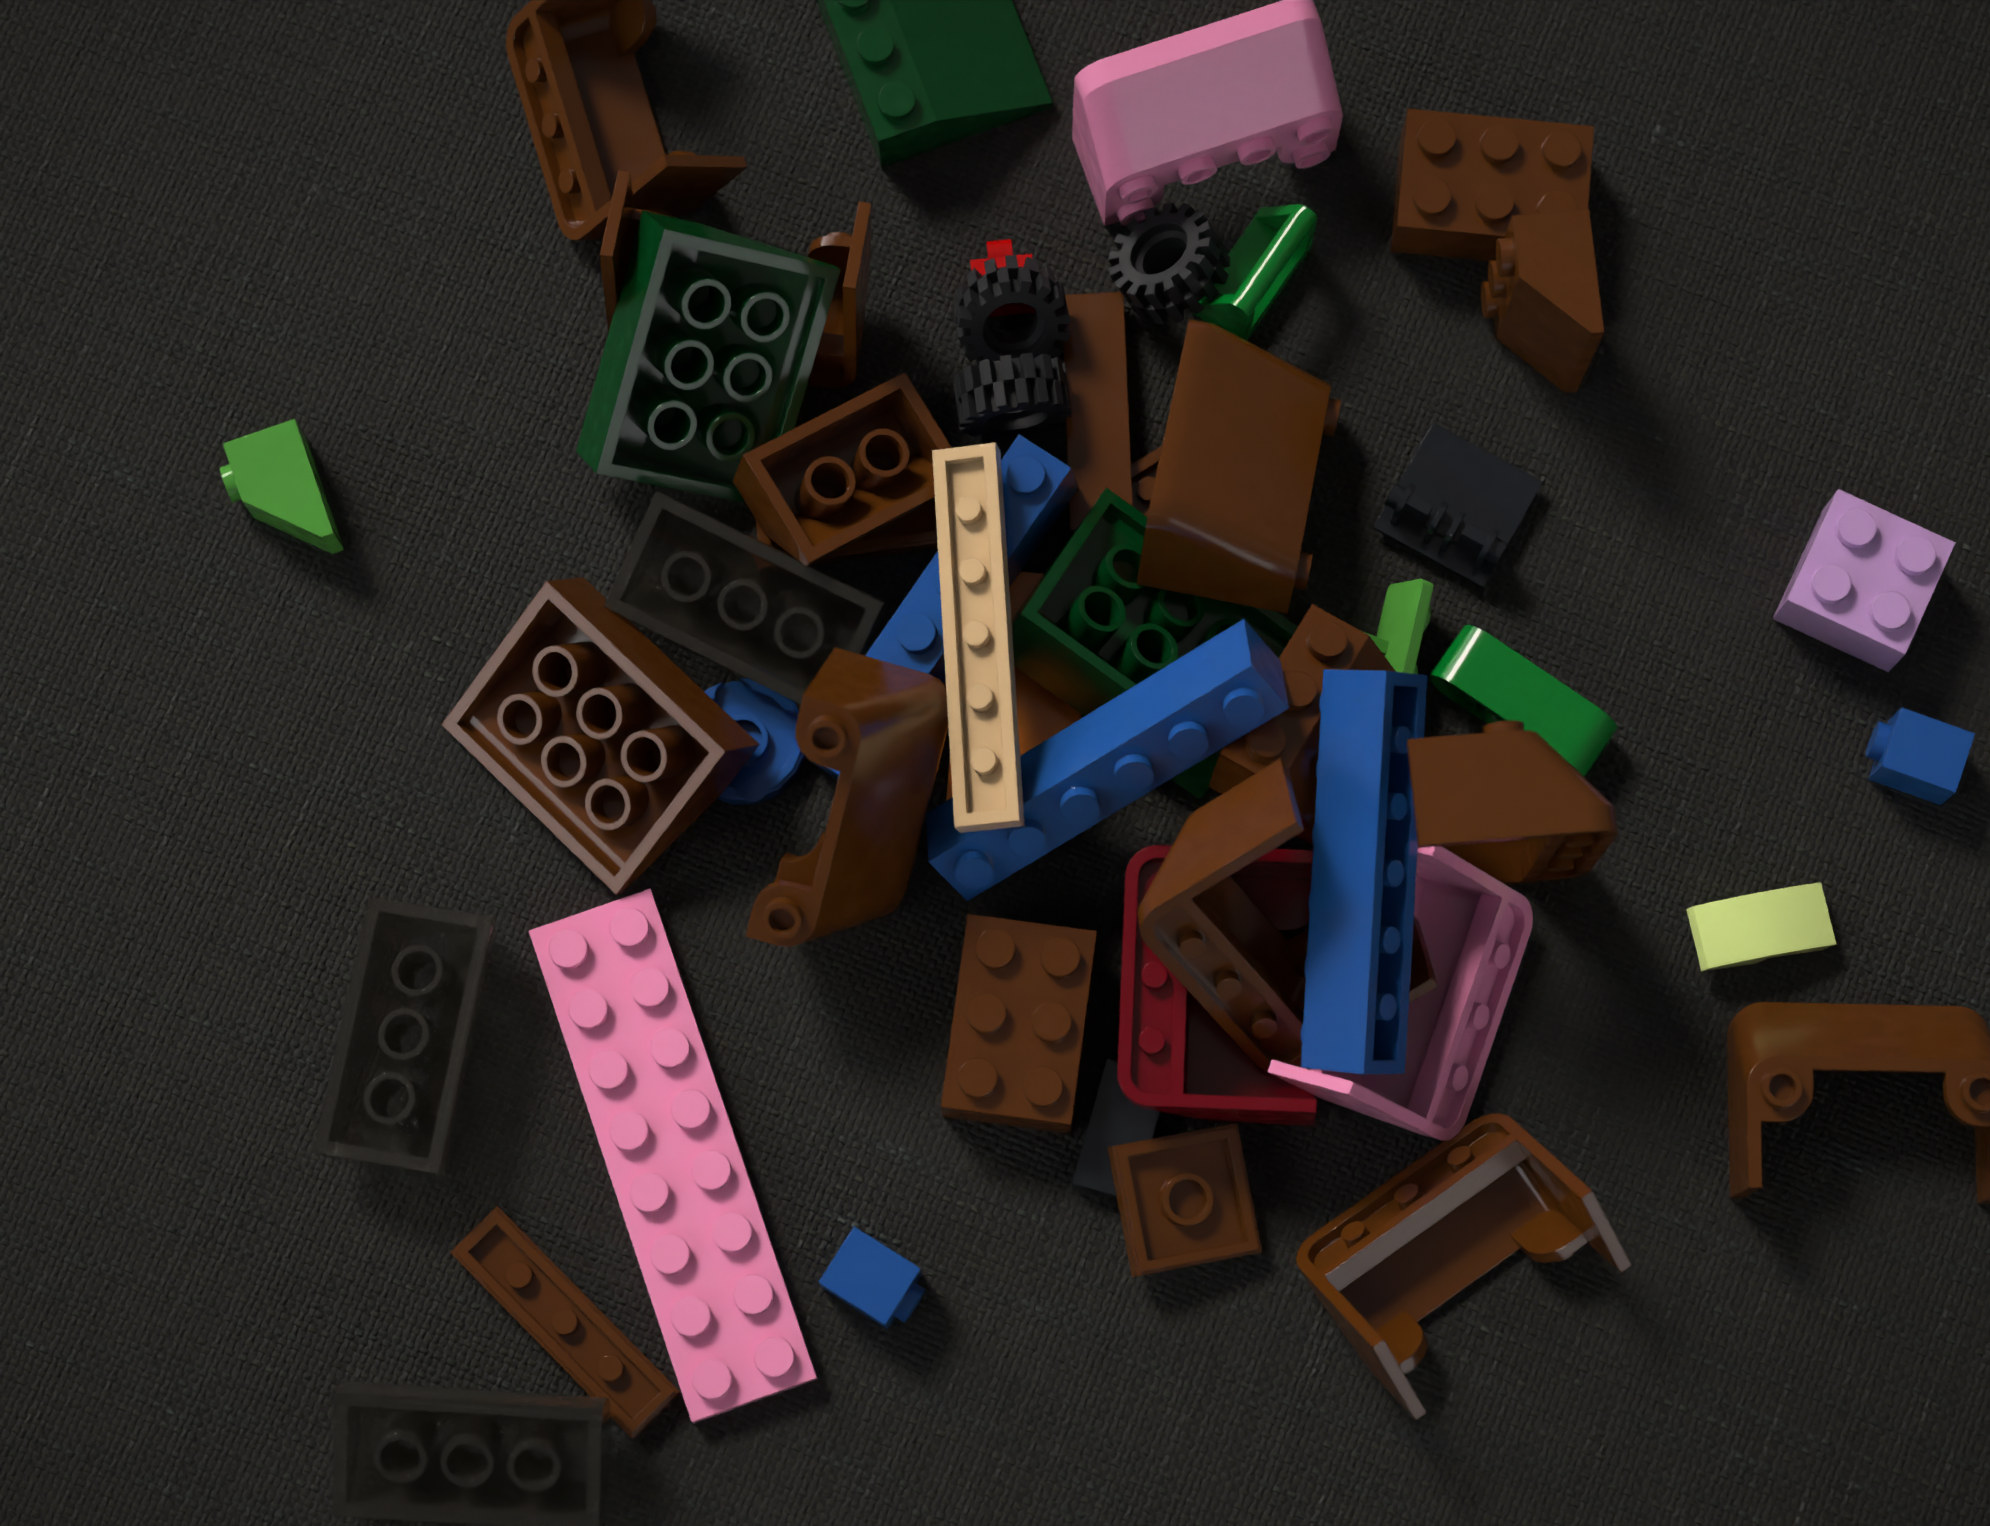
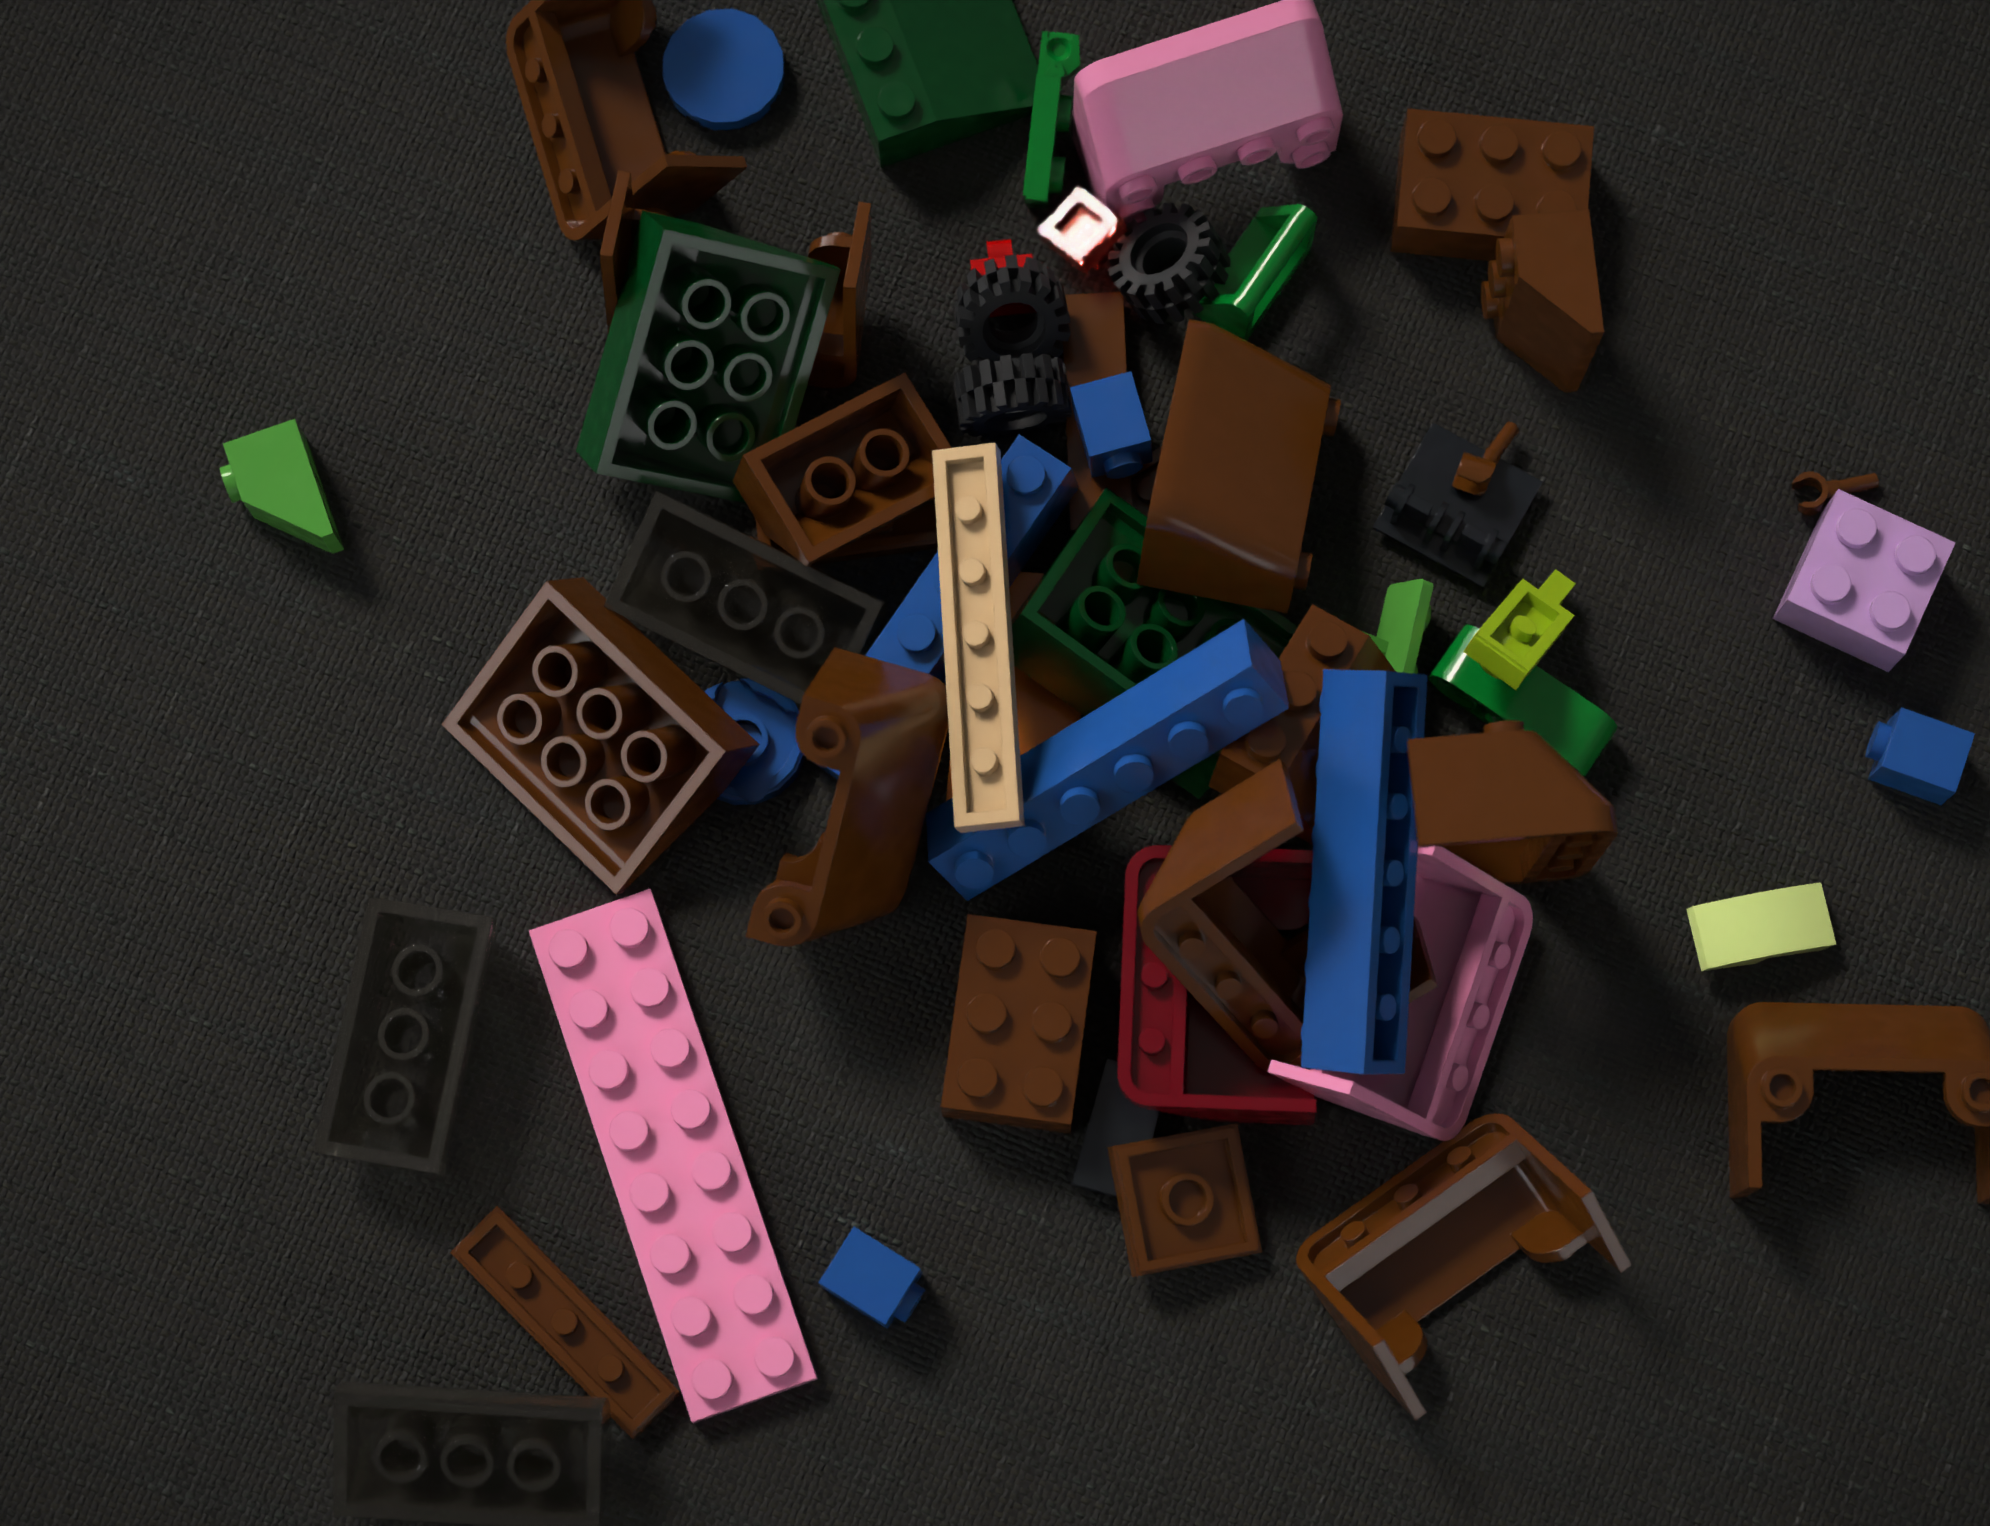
none -> blue tile [663,9,785,130]
none -> green hinge [1023,31,1081,210]
none -> clear red tile [1036,186,1127,274]
none -> blue brick [1070,371,1153,479]
none -> reddish brown hand [1452,422,1519,496]
none -> lime hinge [1463,569,1576,690]
none -> reddish brown hand [1791,471,1879,516]

